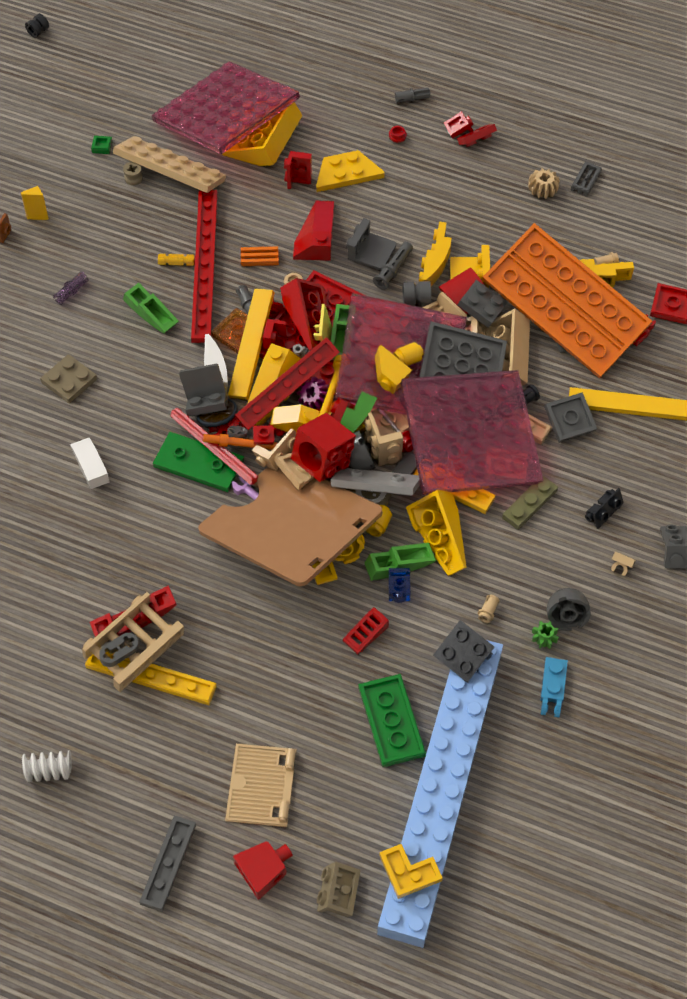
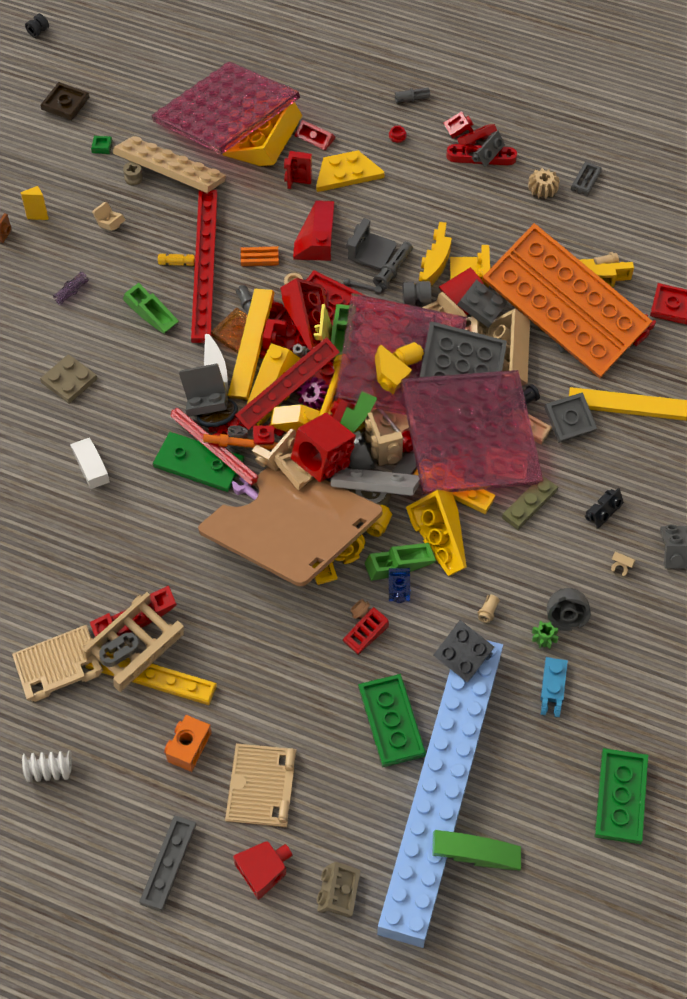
yellow plate [379,844,443,899] -> none
none -> tan window [12,625,103,702]
none -> dark brown plate [40,82,90,121]
none -> tan bracket [92,202,125,231]
none -> orange brick [164,715,212,772]
none -> red slope [294,120,336,150]
none -> dark grey hinge [343,278,382,294]
none -> medium nougat plate [350,599,370,619]
none -> bright green slope [432,830,521,871]
none -> red beam [446,144,517,165]
none -> dark grey hinge [472,130,505,167]
none -> green plate [594,748,648,845]

